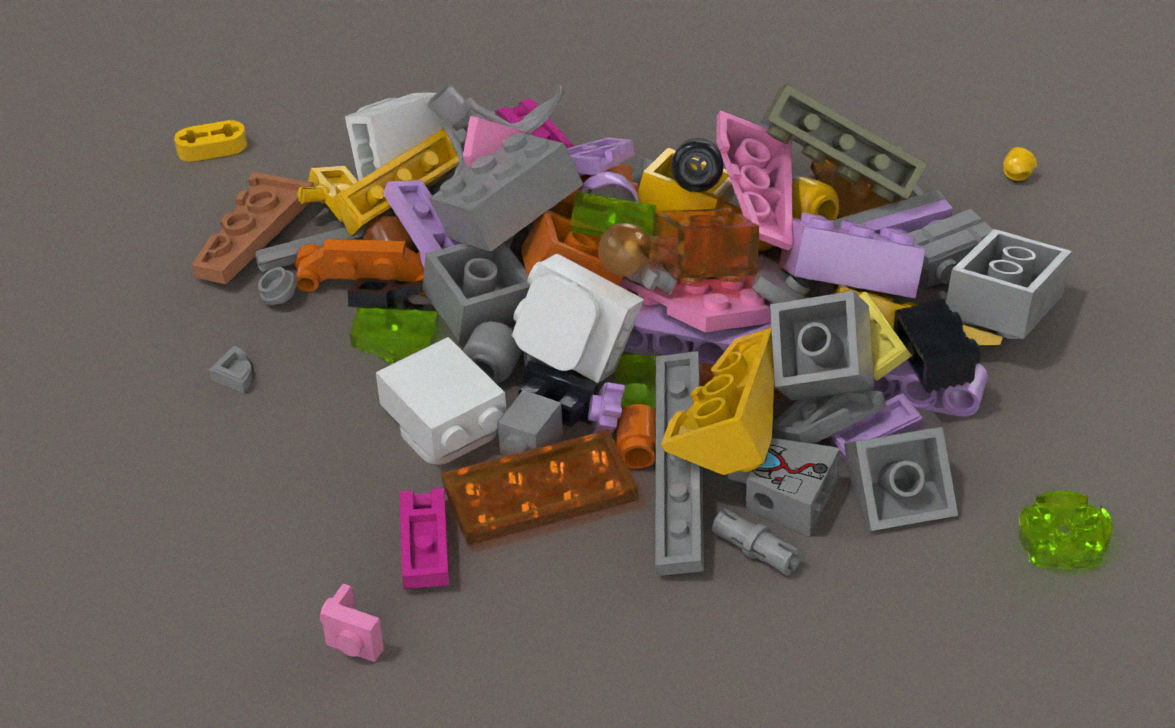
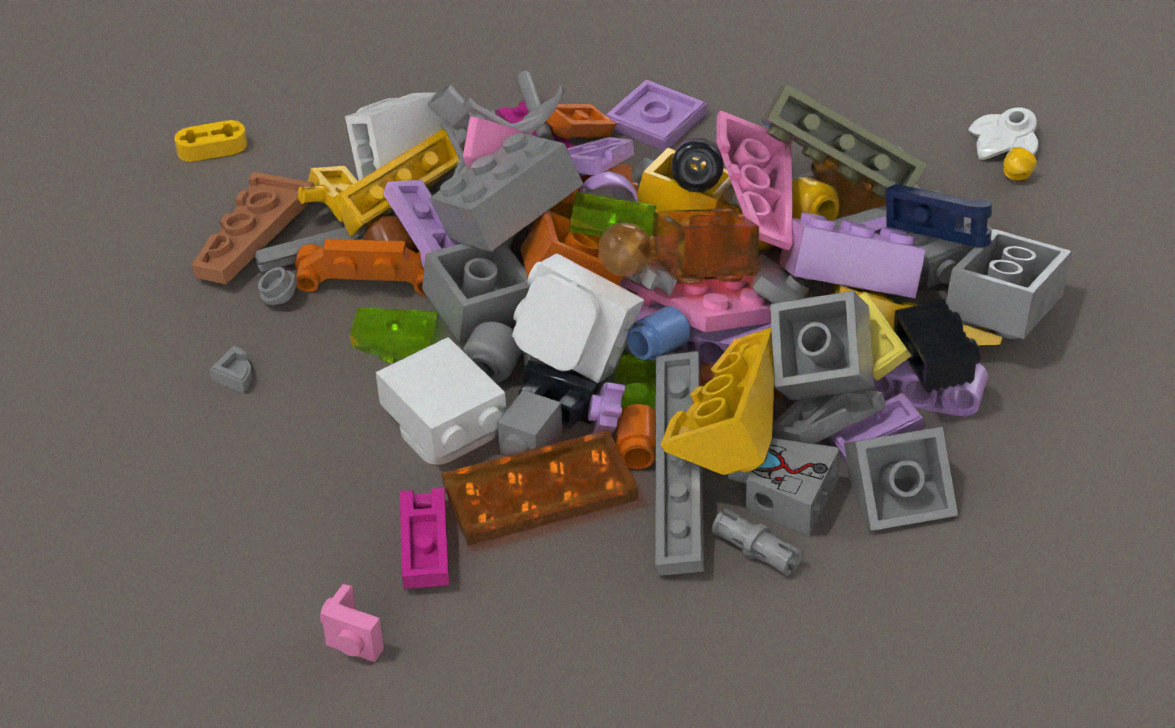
black plate [348,278,424,318] -> none
clear neon green plate [1018,490,1113,569] -> none
none -> light grey bar [517,71,554,141]
none -> orange plate [546,104,617,139]
none -> lavender tile [606,80,707,151]
none -> medium blue brick [627,306,690,360]
none -> dark blue plate [886,184,992,247]
none -> white plate [968,107,1039,161]

